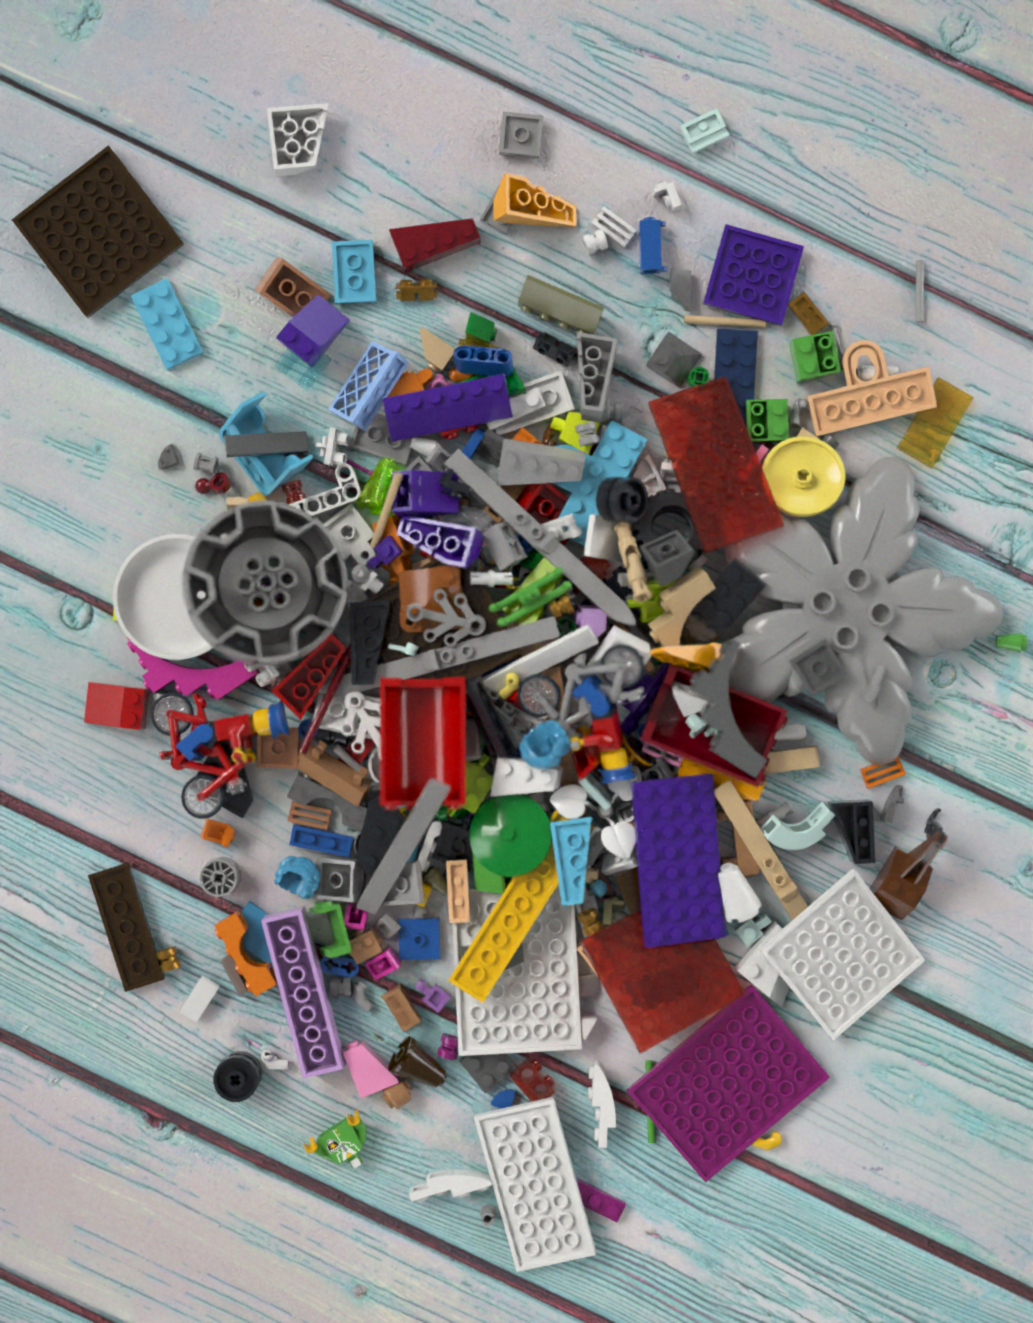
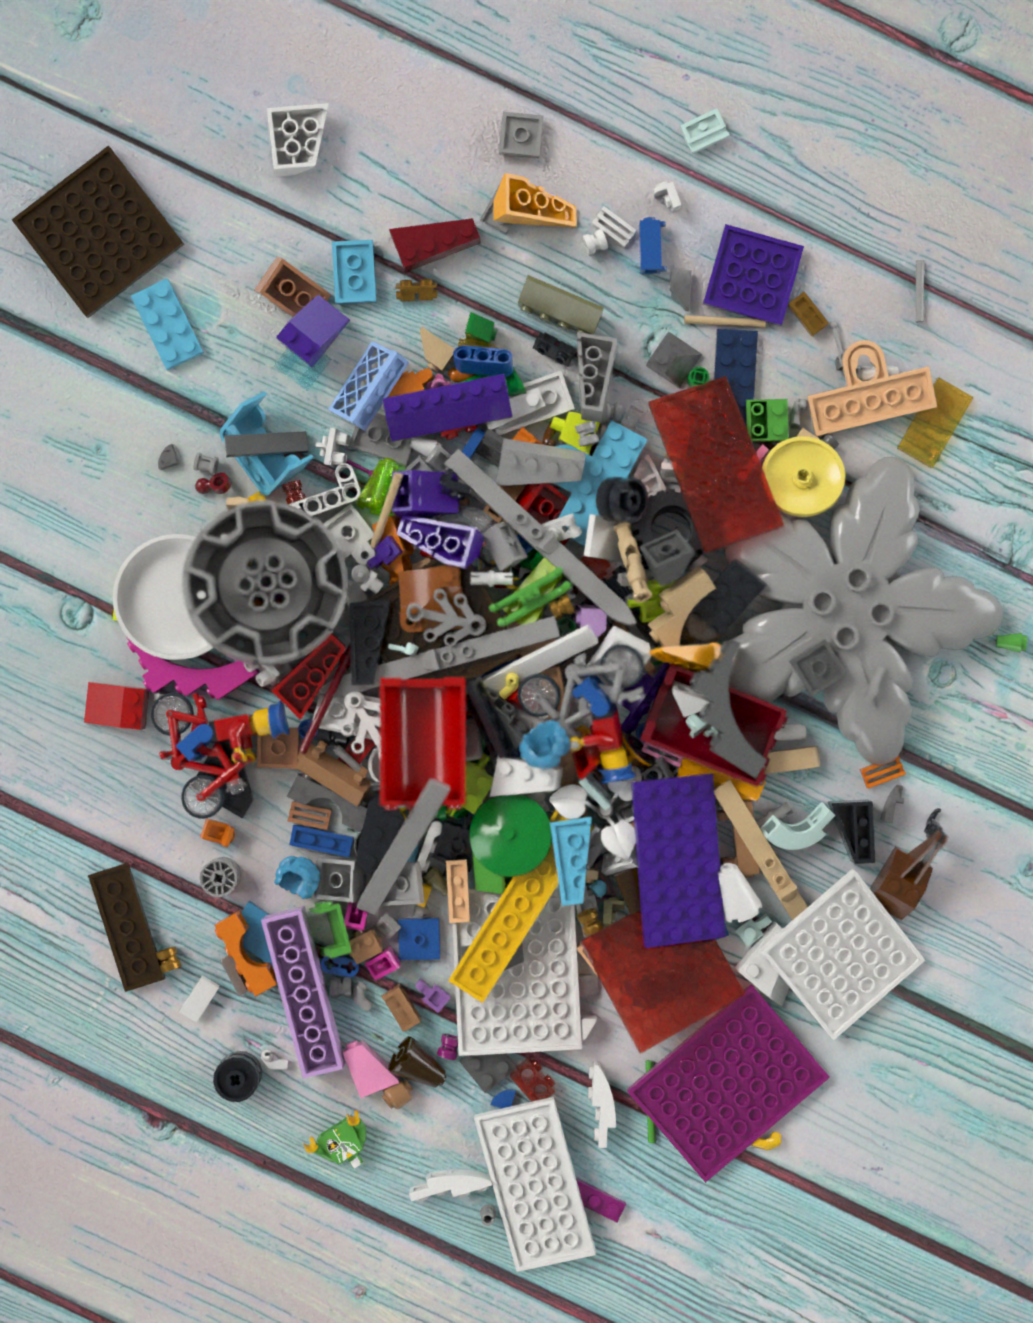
bright green slope [789,331,841,383] -> none

